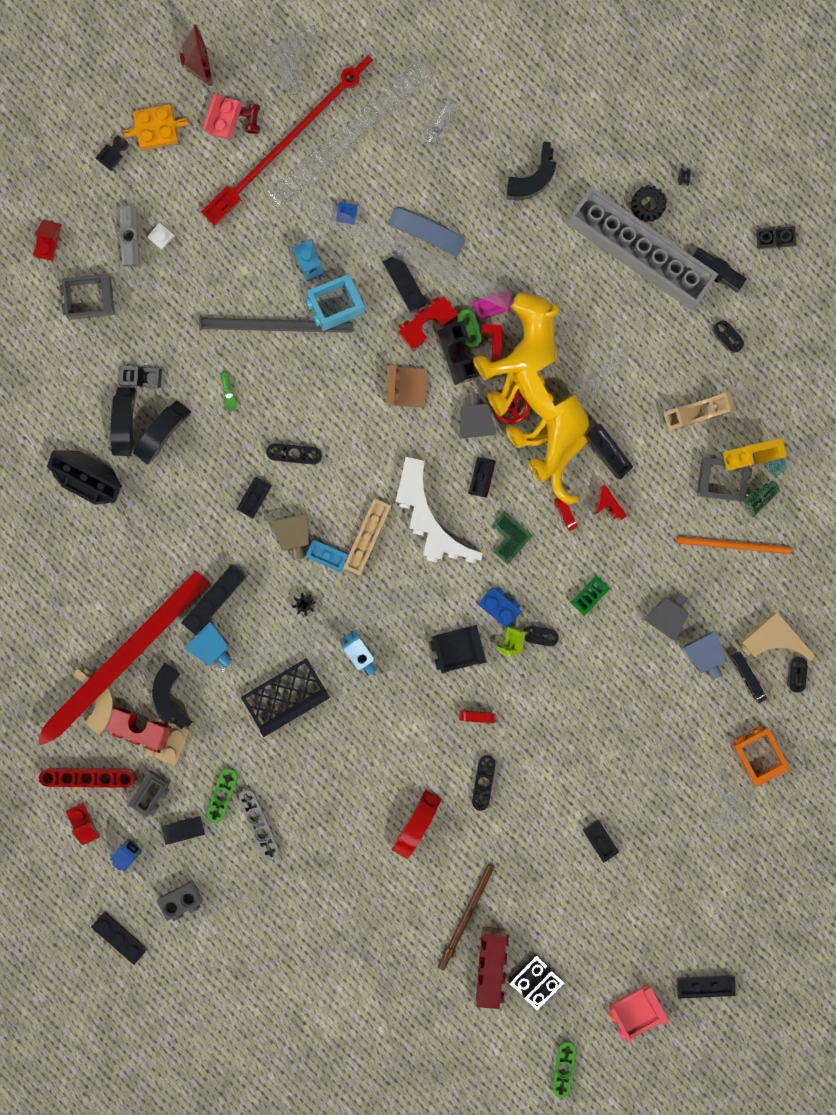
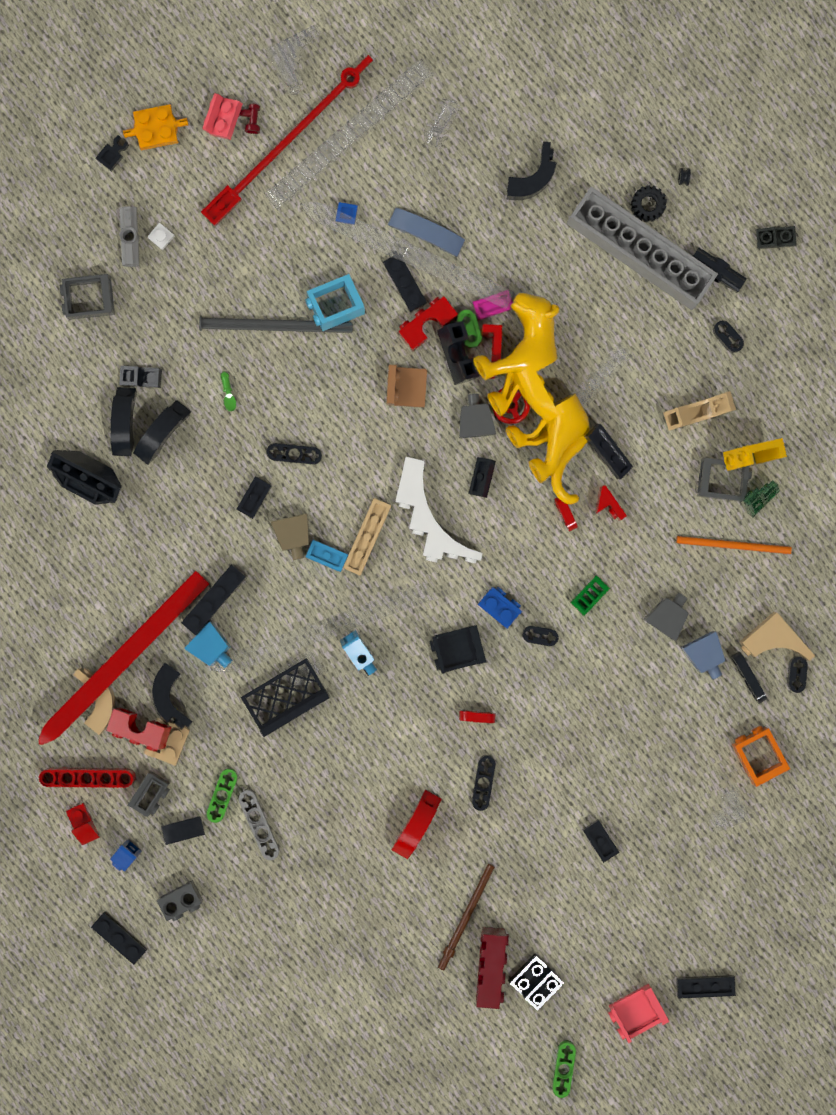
red slope [33,220,62,262] -> none
dark red wedge [180,25,213,86] -> none
dark azure torso [292,240,324,281] -> none
black gear [292,593,316,616] -> none
clear green plate [492,511,533,565] -> none
lime bracket [496,627,526,657] -> none
clear light blue plate [767,458,786,476] -> none

